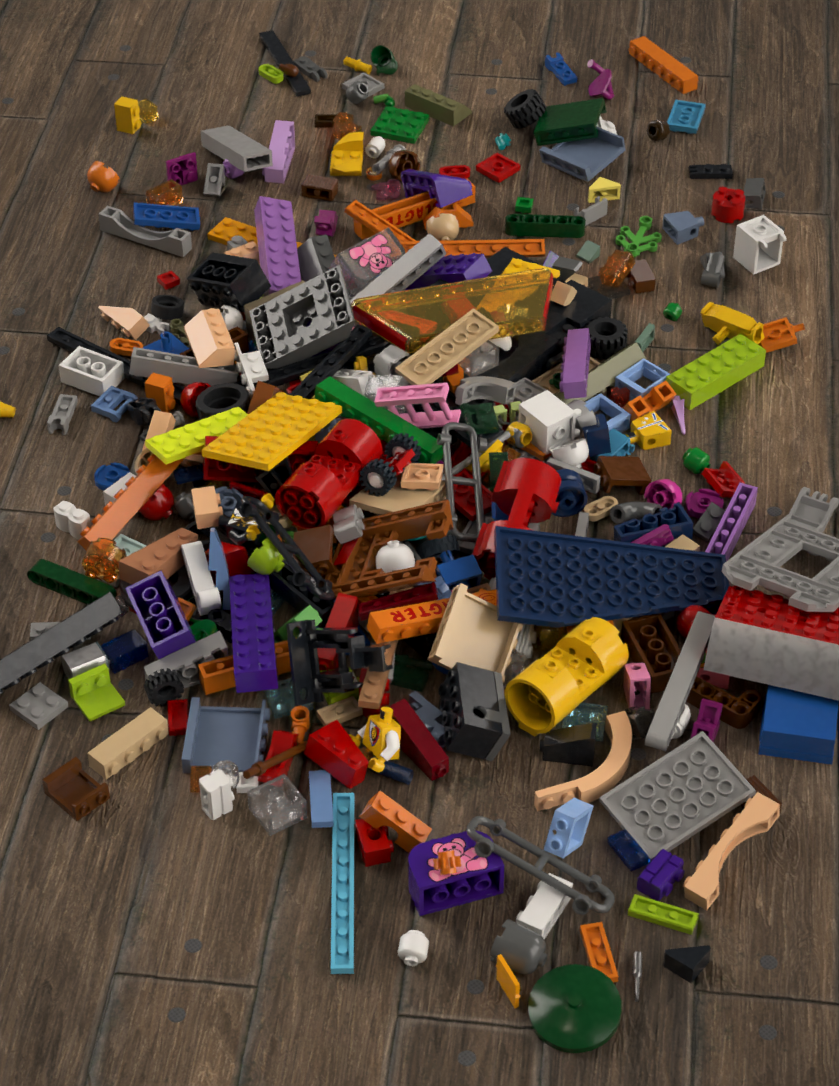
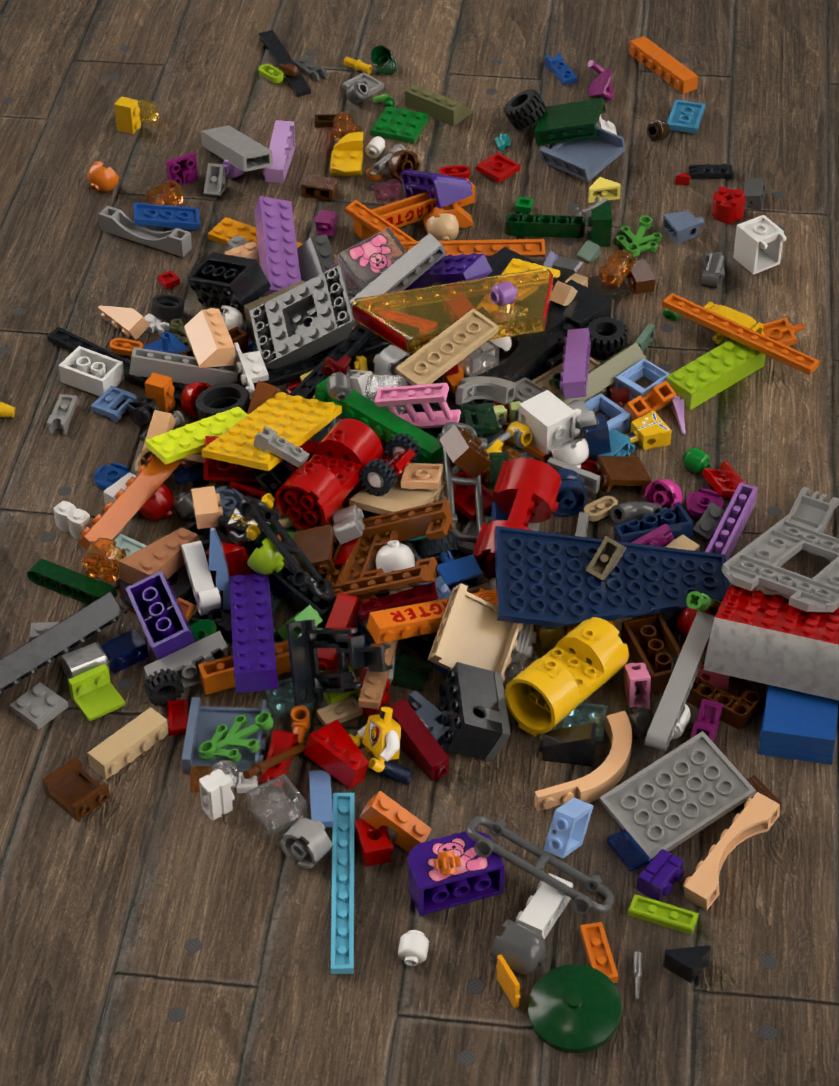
none -> bright green plant [199,712,274,763]
none -> light grey plate [253,426,309,468]
none -> light grey brick [280,818,333,869]
none -> dark red bracket [321,355,351,377]
none -> dark grey head [326,372,352,401]
none -> reddish brown brick [439,424,492,478]
none -> medium lavender head [490,281,518,307]
none -> dark tan slope [586,536,626,581]
none -> dark green slope [587,201,612,247]
none -> orange plate [662,293,820,375]
none -> red piece [675,172,690,185]
none -> bright green pin [686,591,722,613]

